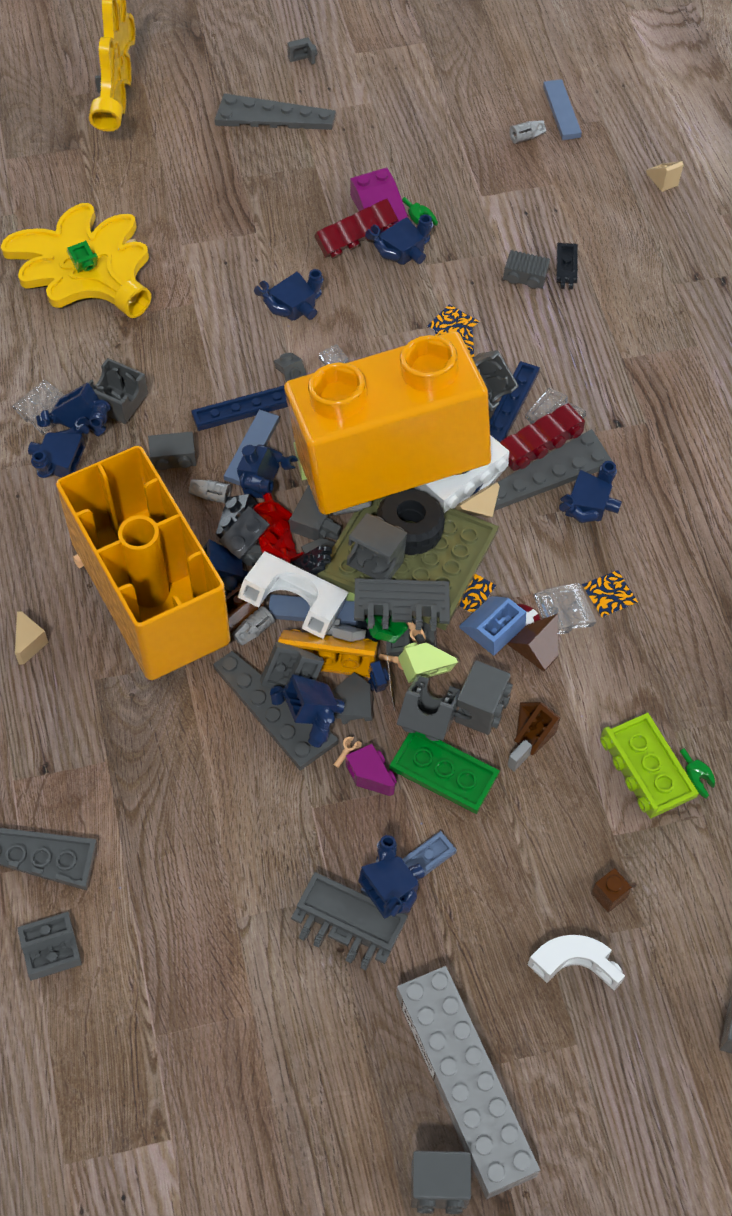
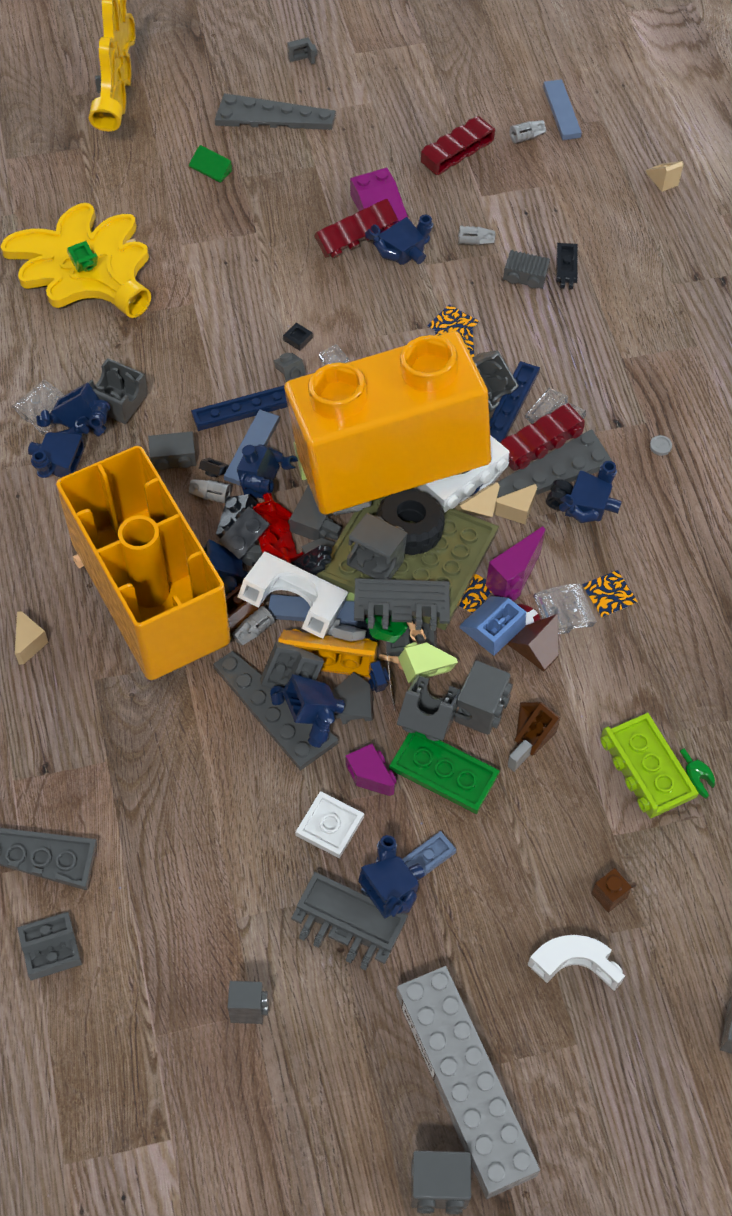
dark blue torso [254,269,324,321] -> none
light nougat hand [333,737,362,768] -> none
green hand [402,197,438,226] -> none
none -> green slope [189,145,232,183]
none -> black plate [198,458,229,477]
none -> dark grey brick [228,981,269,1024]
none -> black plate [283,322,313,351]
none -> white plate [296,791,364,859]
none -> dark red brick [421,116,495,175]
none -> light grey hinge [458,226,495,245]
none -> magenta slope [485,526,546,601]
none -> tan slope [494,484,537,524]
none -> black wheel [546,479,573,511]
none -> light grey piece [650,435,672,456]

